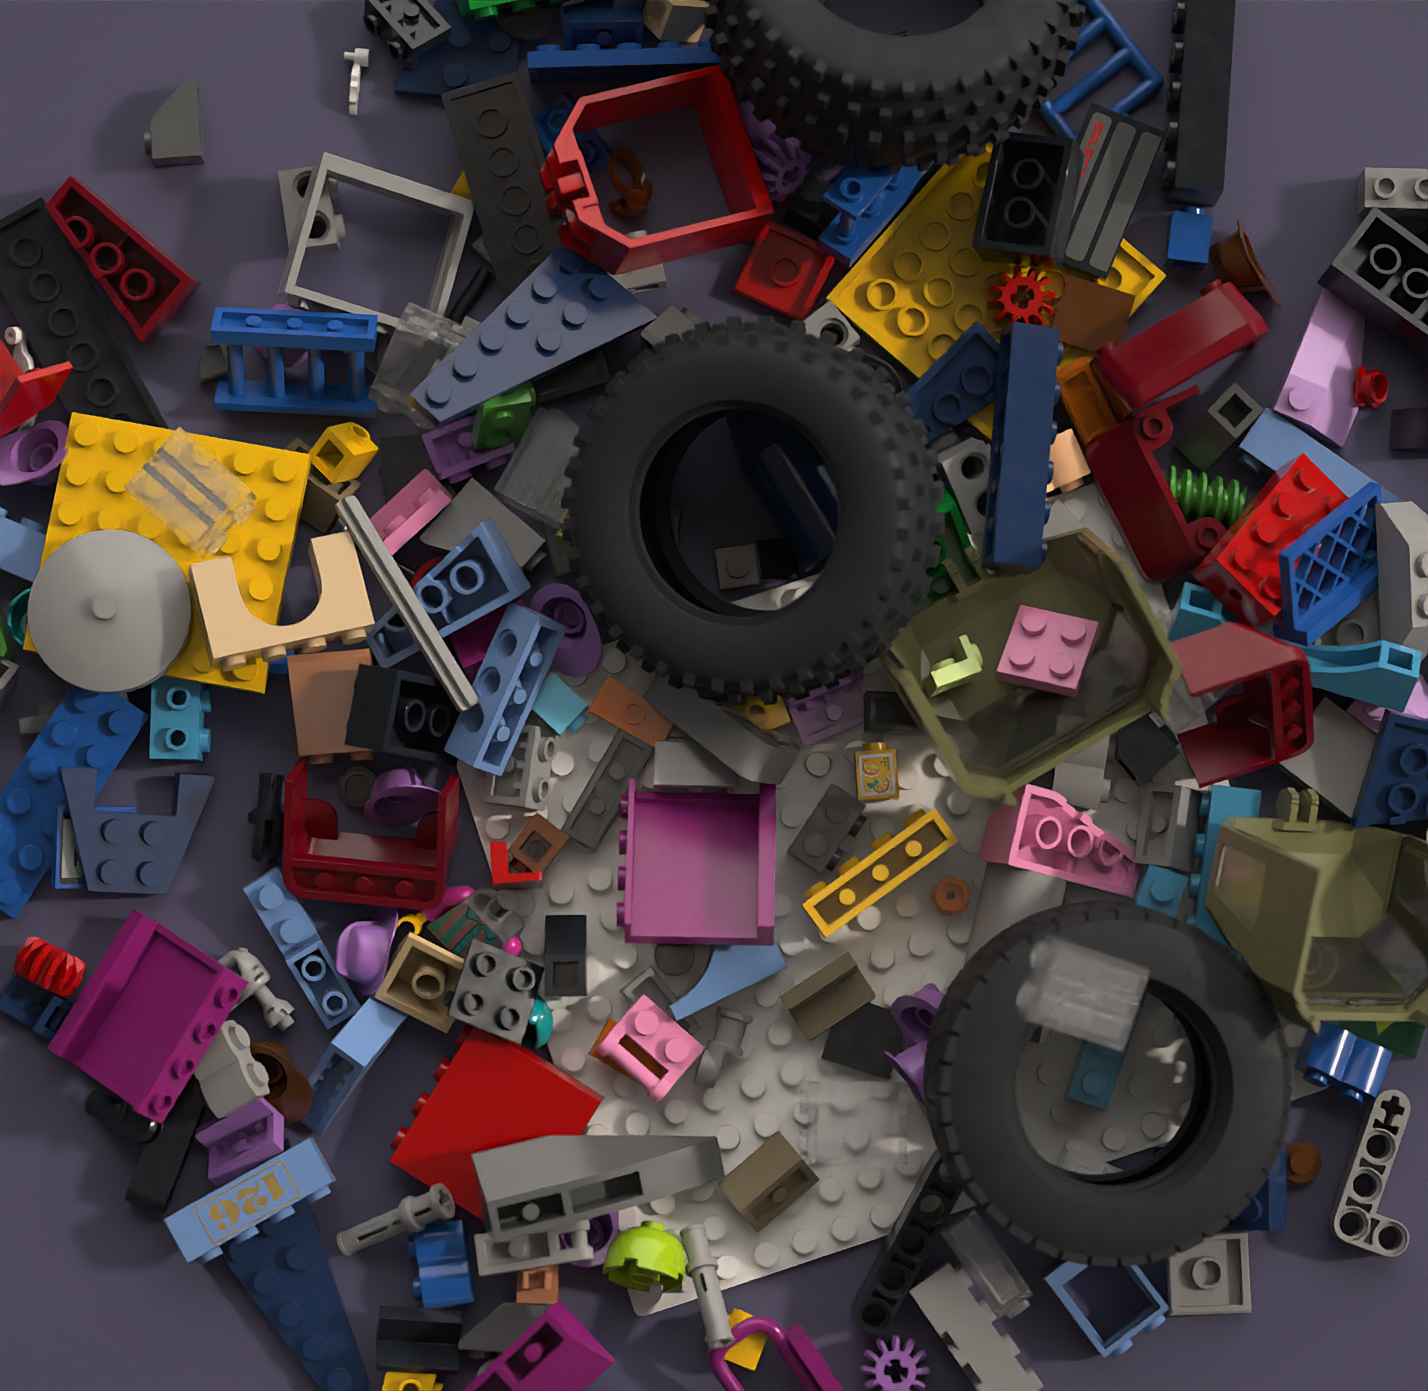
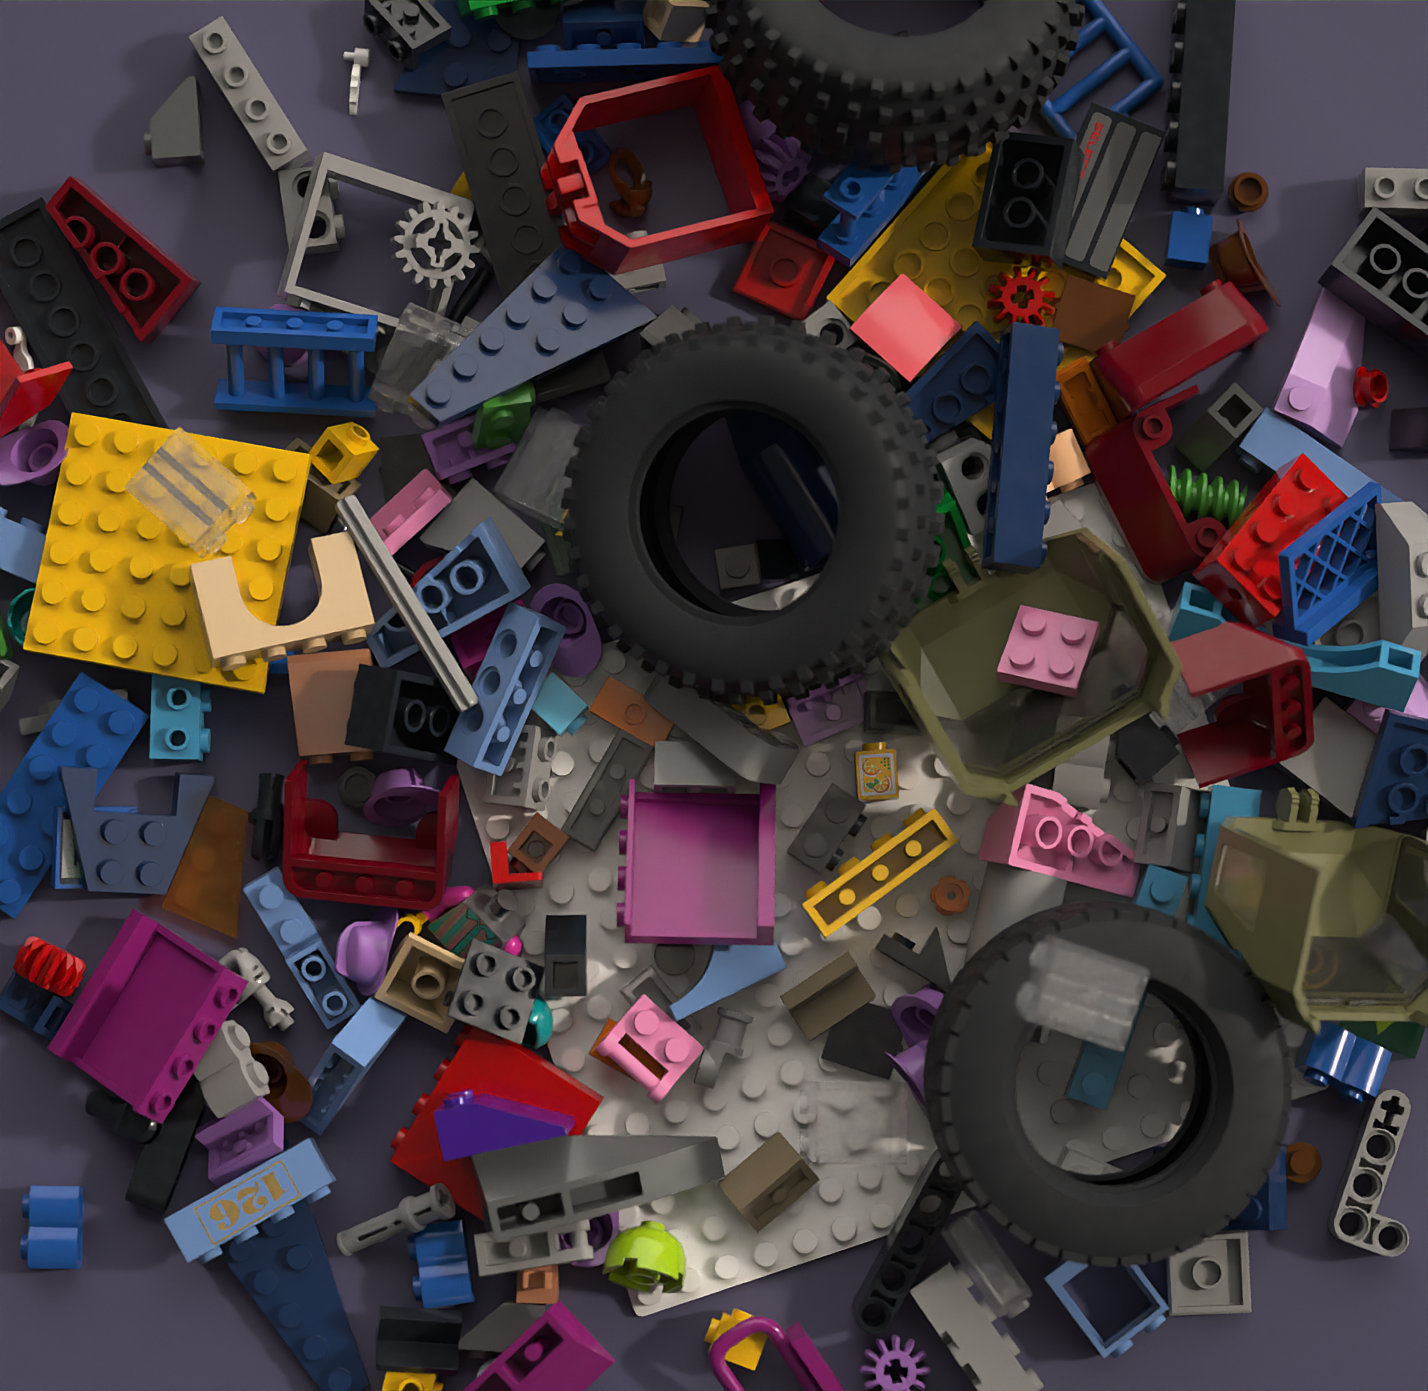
light grey dish [27,530,193,694] -> none
dark grey tile [197,340,228,385] -> none
light grey pin [679,1224,735,1349] -> none
yellowish green bracket [923,634,983,698] -> none
none -> blue brick [21,1185,84,1269]
none -> clear orange wing [162,795,249,939]
none -> light grey brick [188,16,312,181]
none -> light grey gear [390,201,480,290]
none -> dark purple slope [434,1089,575,1161]
none -> coral slope [849,273,963,384]
none -> black slope [875,927,951,991]
none -> reddish brown plate [1228,172,1269,212]

